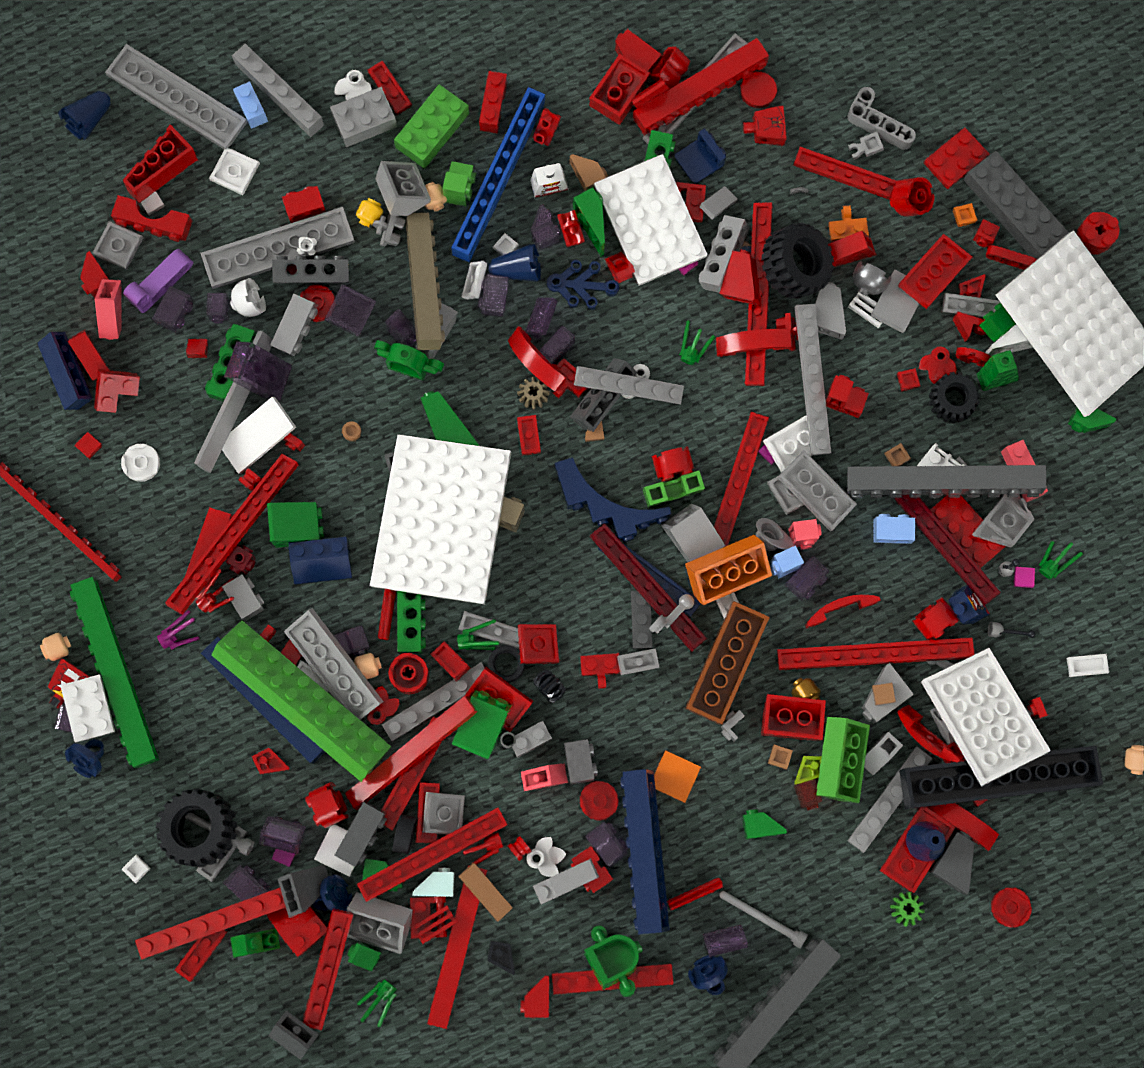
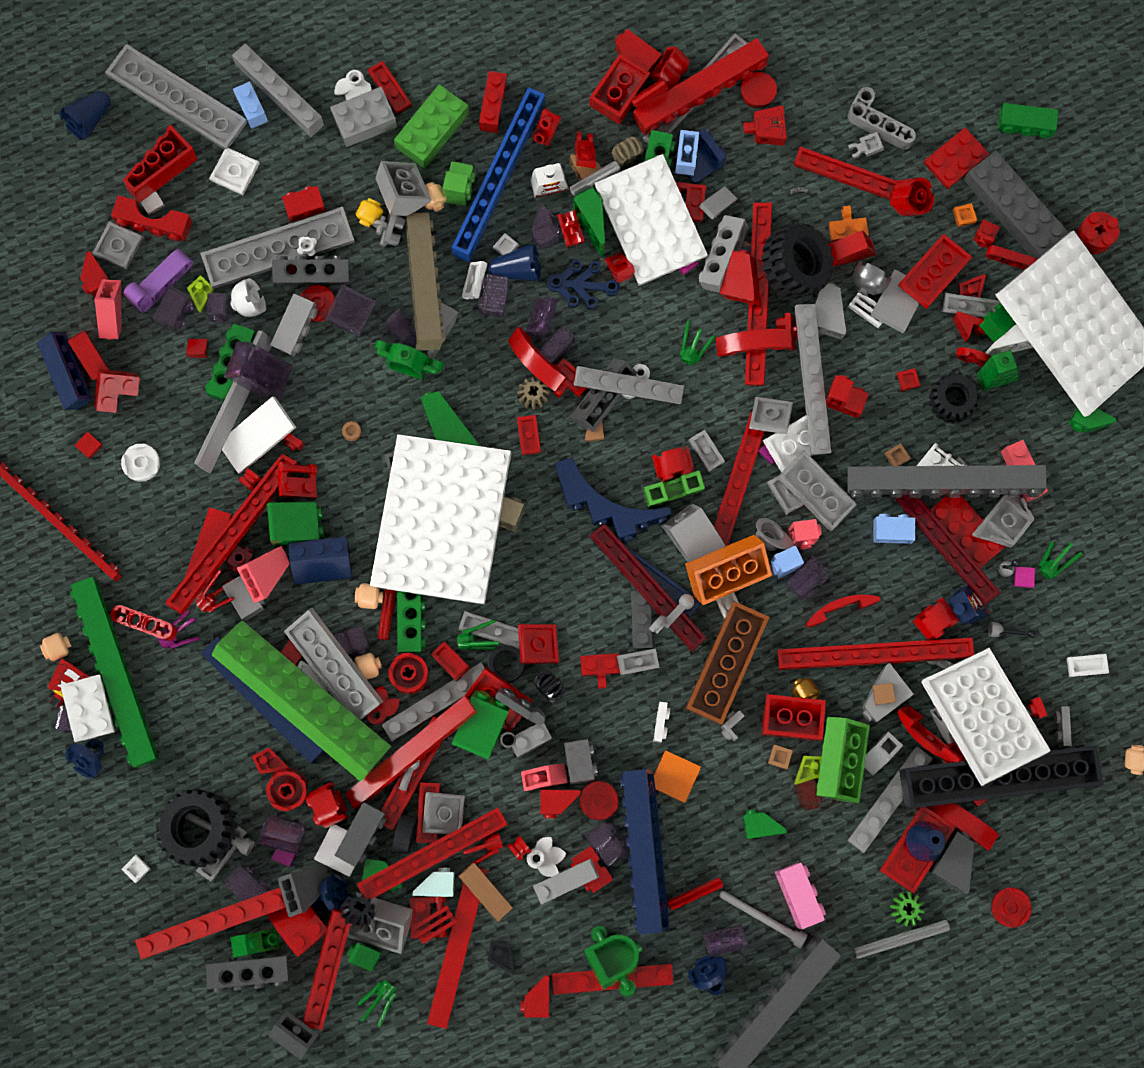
red tile [175,929,228,982] -> none
red tile [260,624,276,642] -> none
red plate [919,347,956,384] -> none
none -> red beam [110,605,177,641]
none -> lime piece [187,275,214,313]
none -> dark grey brick [206,955,291,993]
none -> coral slope [237,546,290,603]
none -> red brick [266,768,308,811]
none -> red plate [278,462,317,499]
none -> black gear [341,894,375,929]
none -> light nougat head [355,583,384,609]
none -> light grey bar [399,759,420,791]
none -> dark grey hinge [495,687,547,725]
none -> red slope [541,790,580,819]
none -> light grey axle [570,161,620,197]
none -> red hinge [574,131,596,169]
none -> dark tan gear [612,137,644,166]
none -> white plate [653,702,670,743]
none -> light blue brick [675,130,699,175]
none -> light grey plate [688,430,725,472]
none -> light grey tile [749,397,793,434]
none -> bright pink brick [775,863,826,929]
none -> light grey axle [854,920,950,958]
none -> green brick [997,103,1058,138]
none -> light grey plate [1054,707,1072,747]

